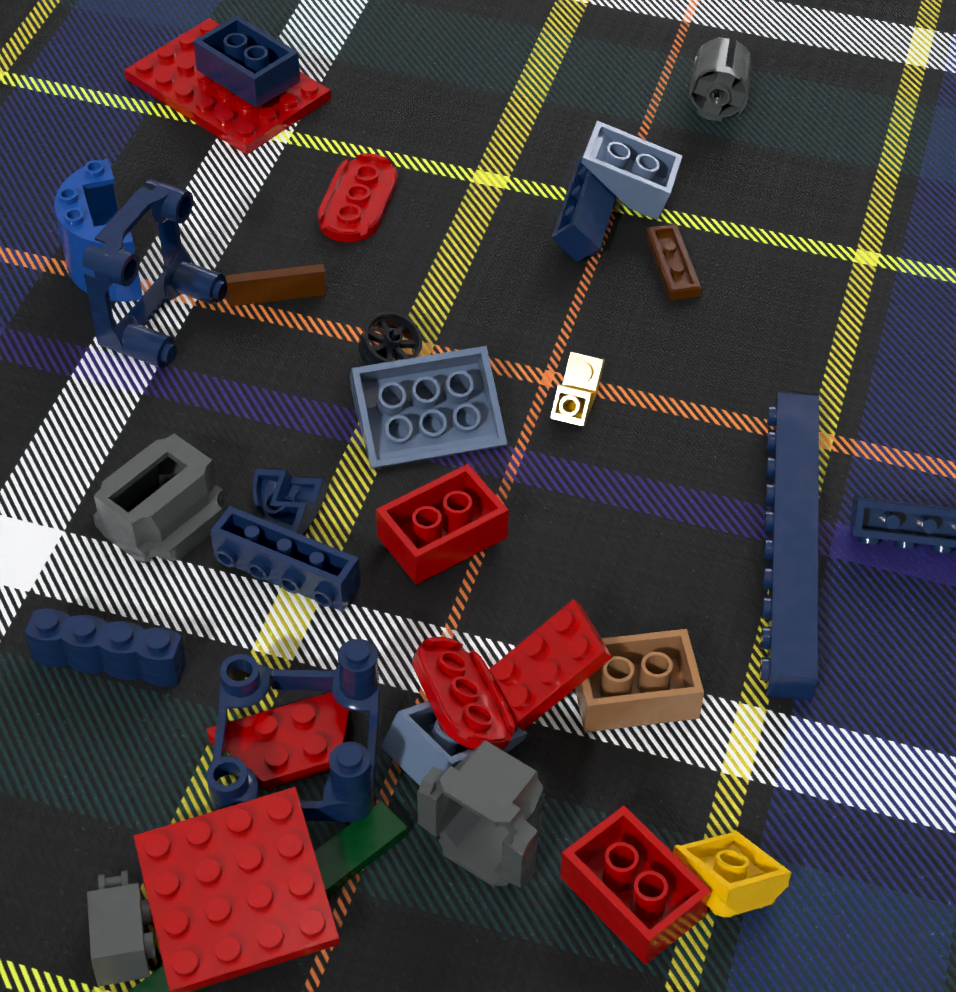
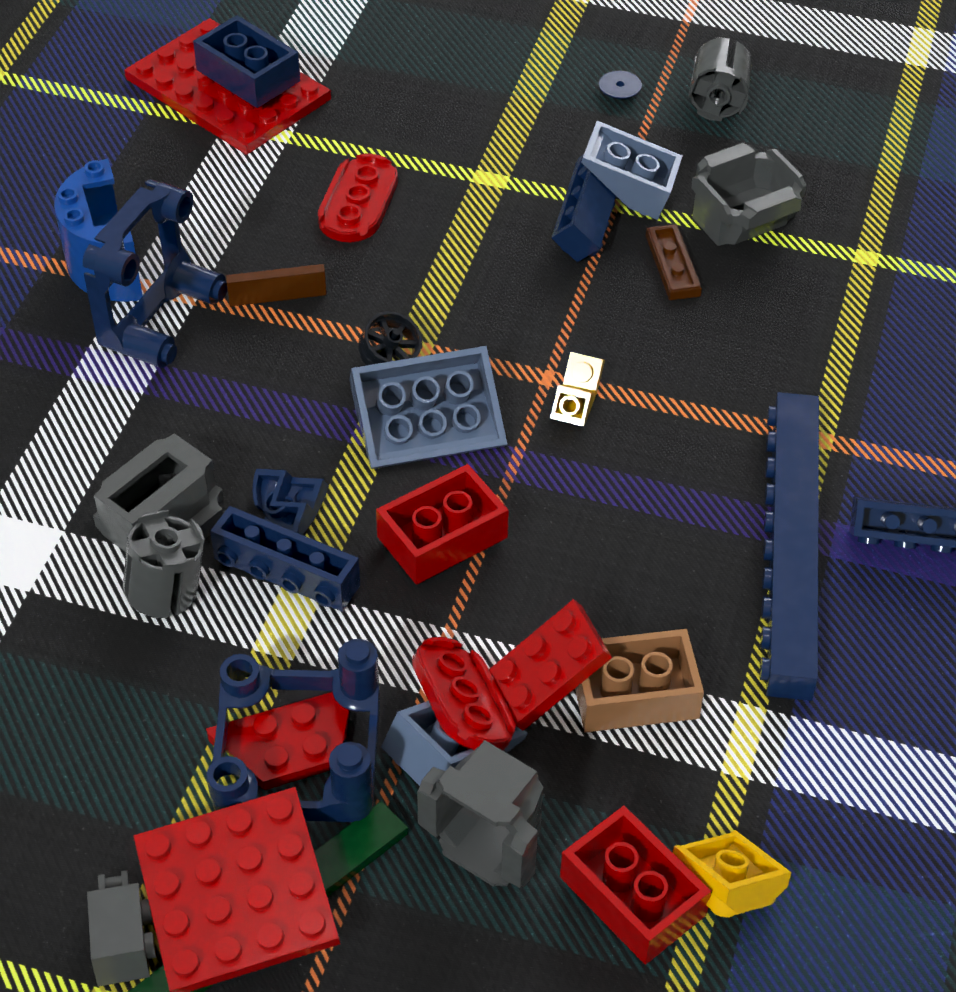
dark blue brick [25,609,186,687] -> none
none -> dark grey cylinder [123,510,205,619]
none -> piece [598,70,642,99]
none -> dark grey piece [691,143,806,246]

